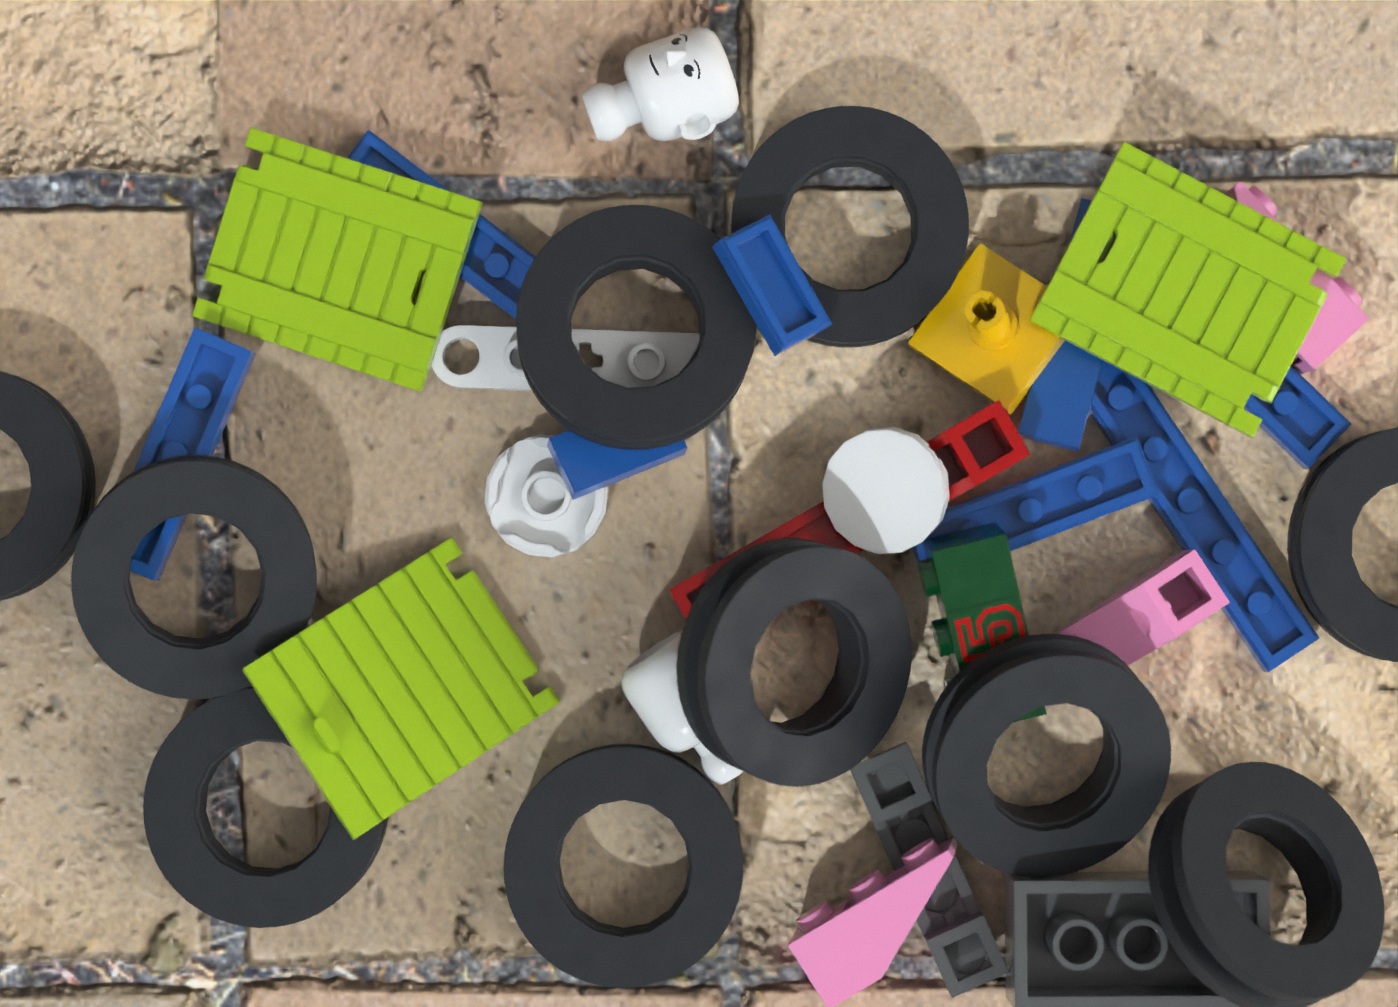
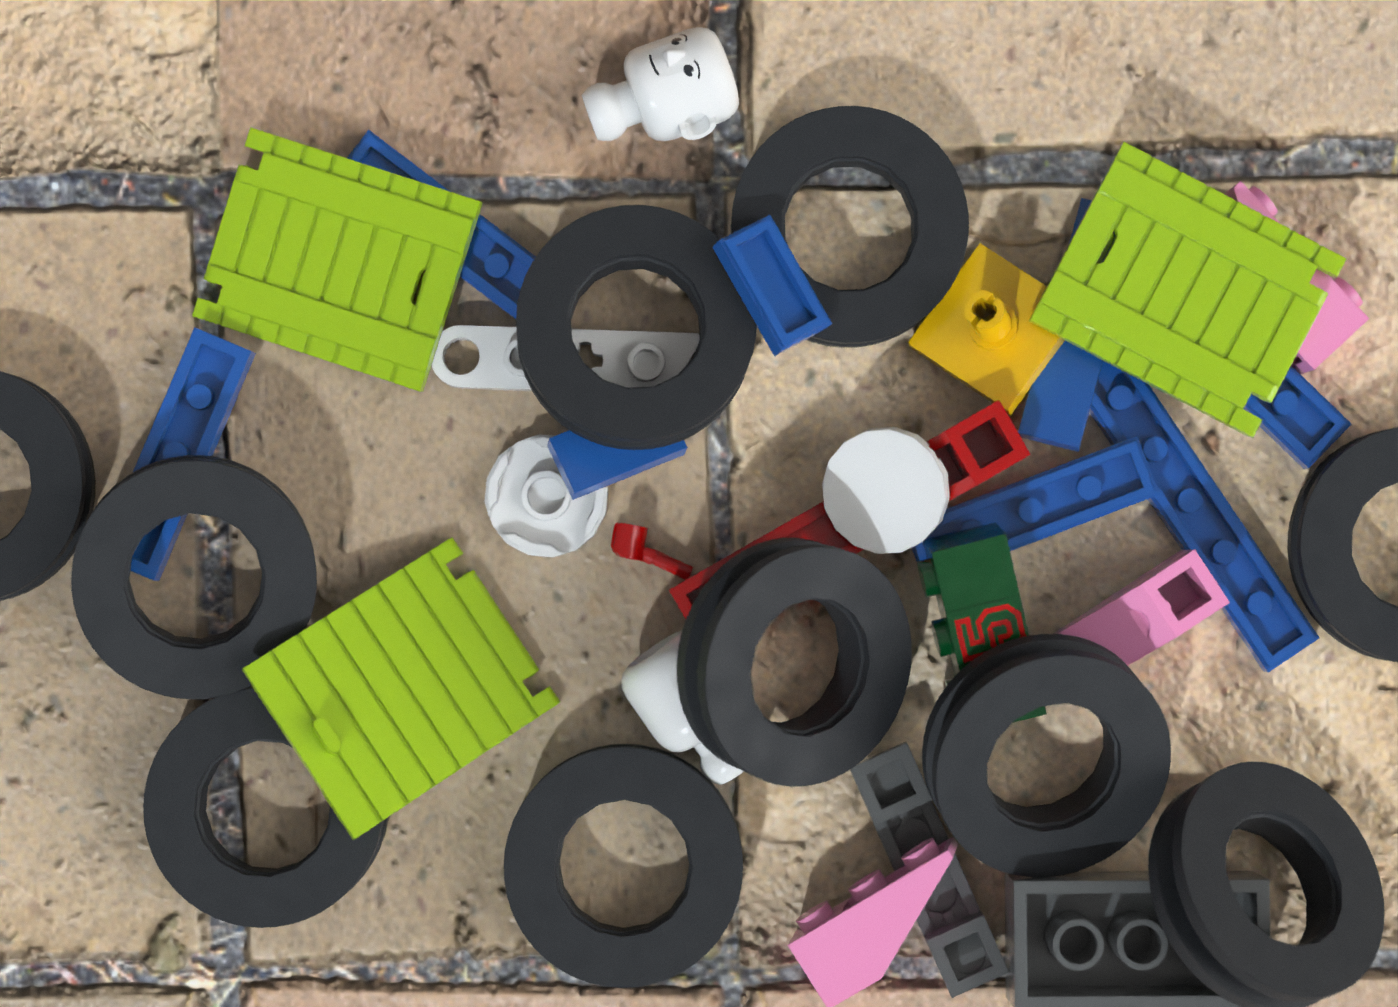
none -> red hand [611,523,693,580]

